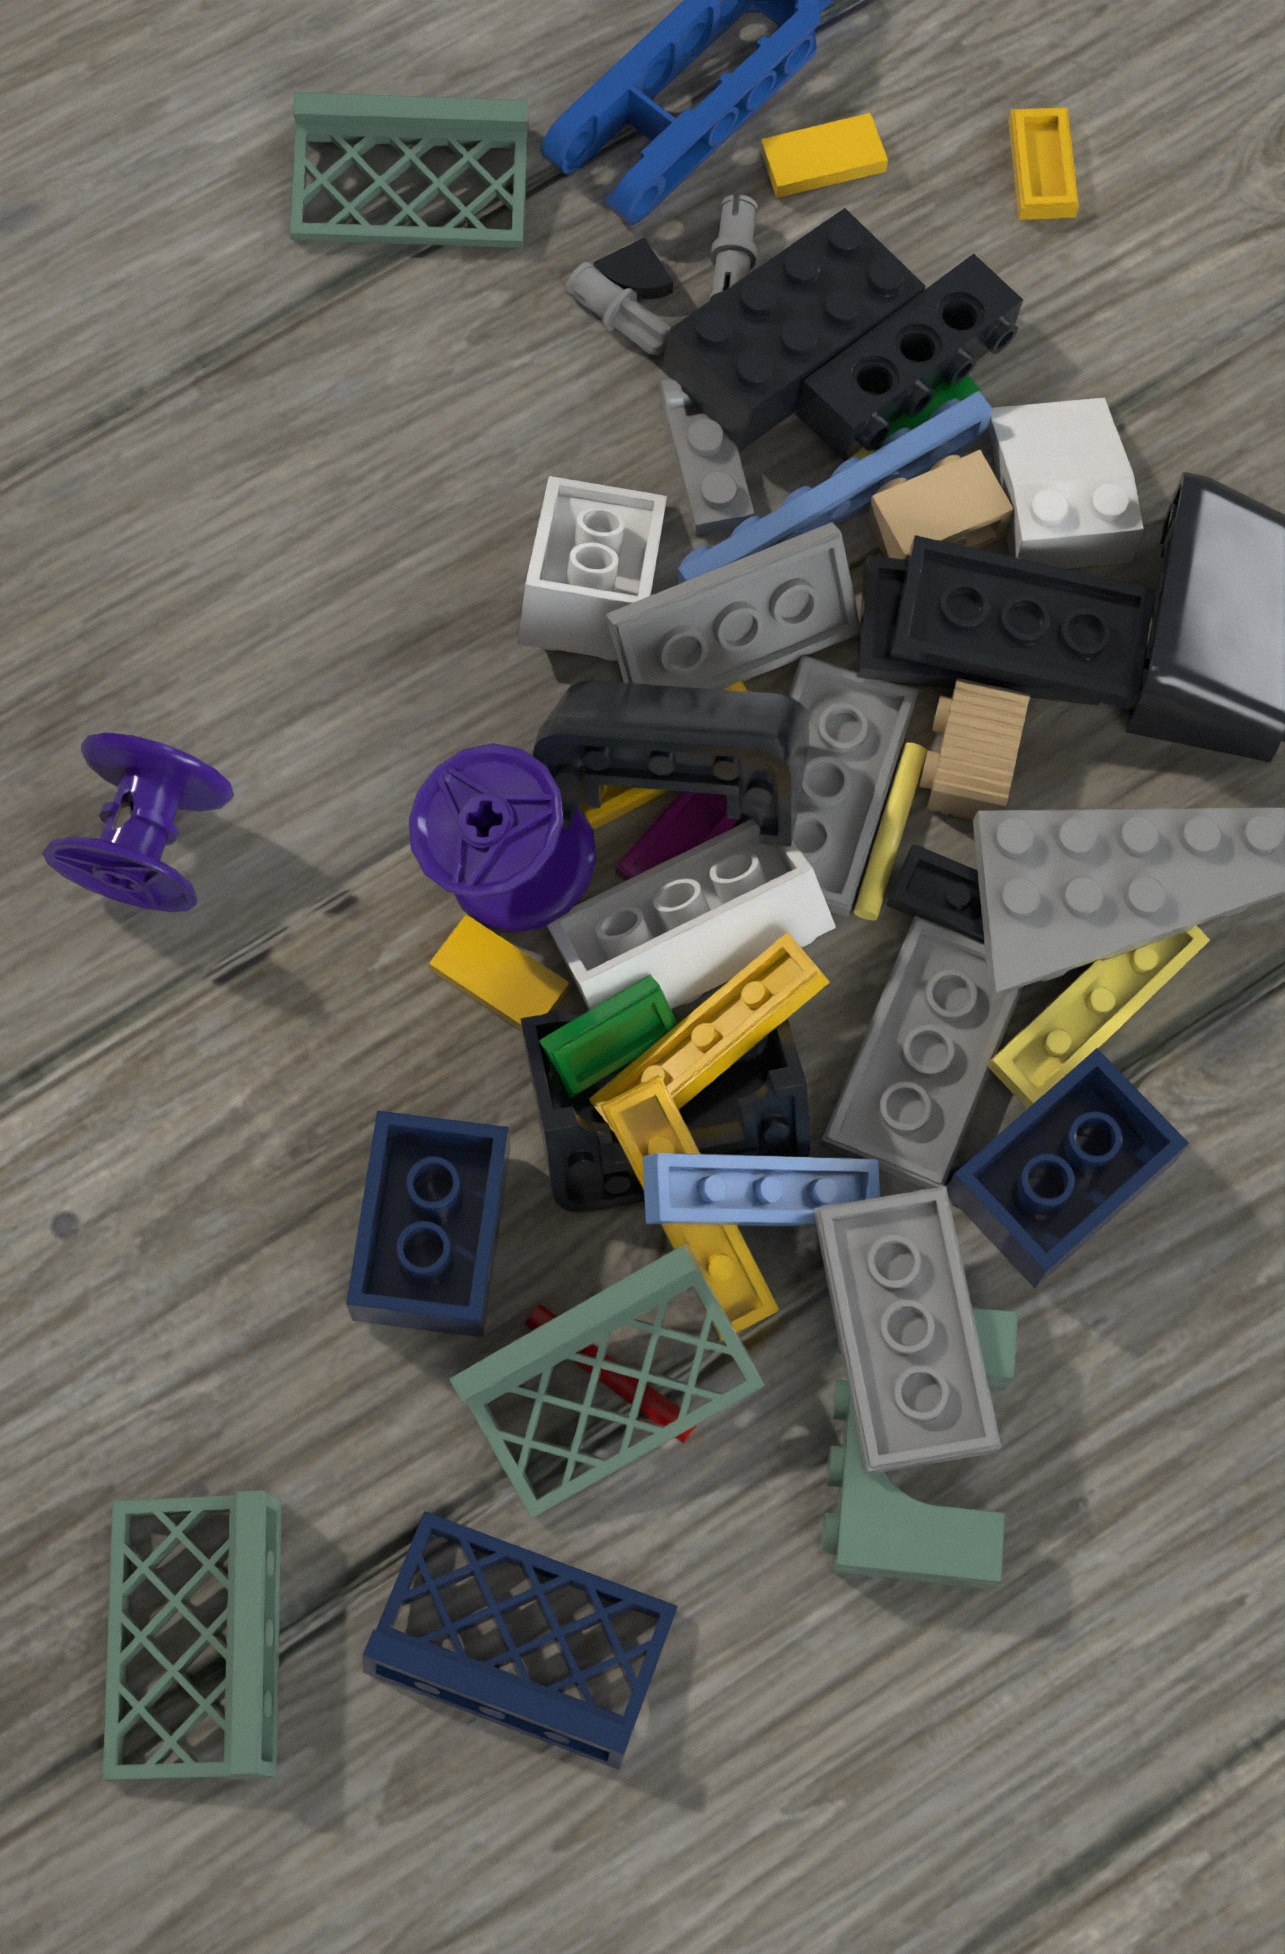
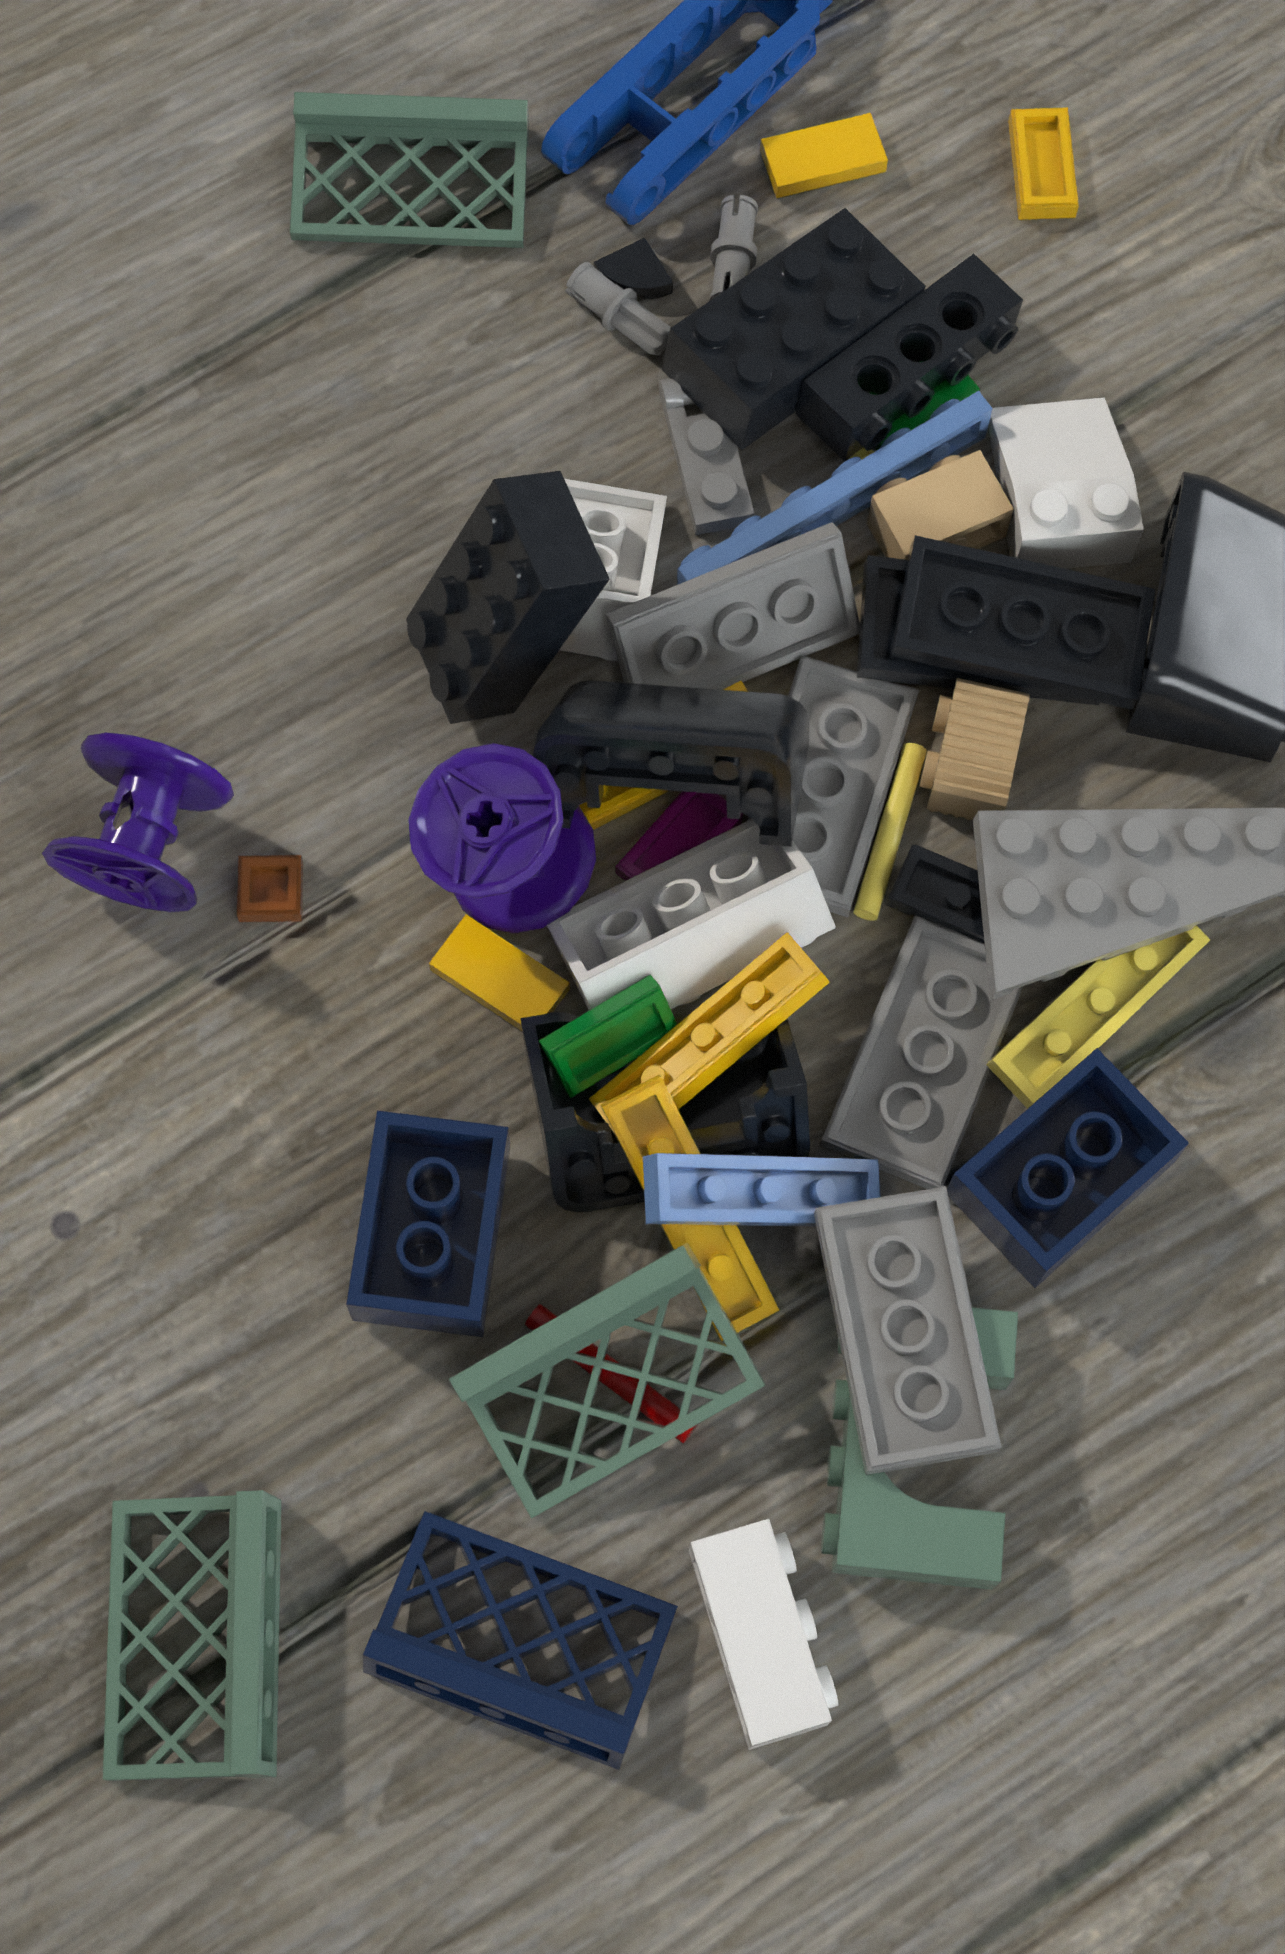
none -> dark orange tile [237,855,303,922]
none -> black brick [406,471,610,724]
none -> white brick [689,1519,839,1750]

